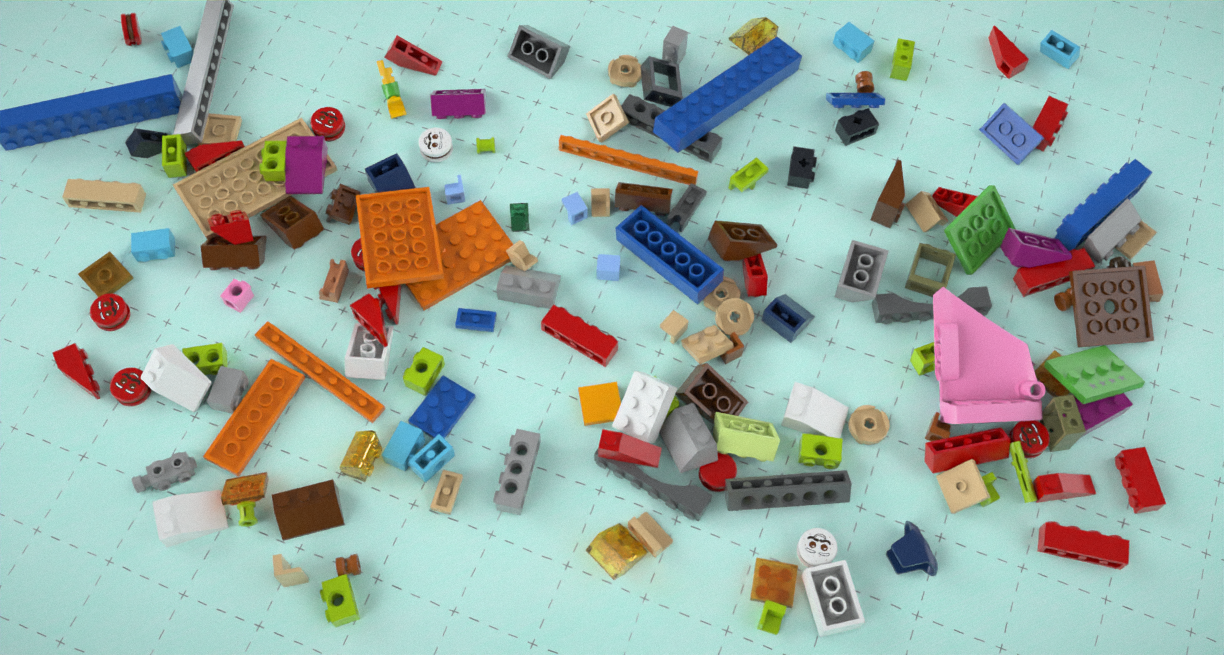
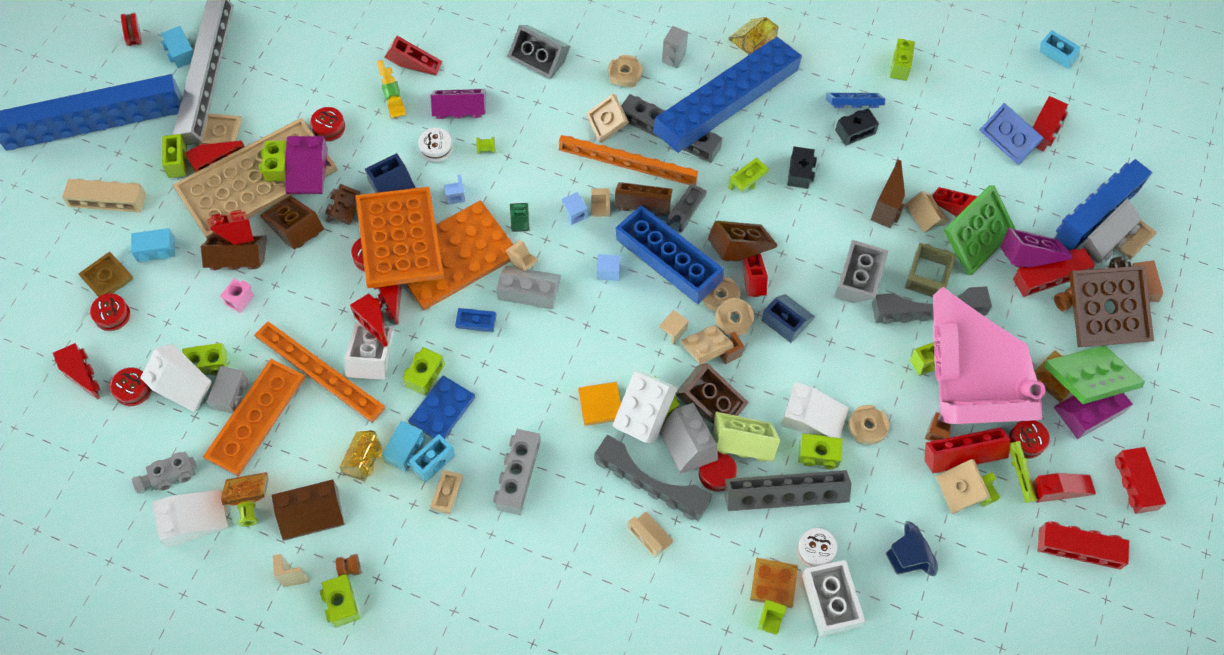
black slope [125,128,168,158] -> none
nougat hinge [319,259,349,303] -> none
red brick [541,304,618,367] -> none
clear yellow slope [586,523,648,580] -> none
slope [598,429,662,468] -> none
black window [640,56,683,107] -> none
medium azure brick [833,22,875,63] -> none
dark orange wheel [855,71,875,93] -> none
red slope [988,26,1029,79] -> none
olive window [1040,395,1086,452] -> none

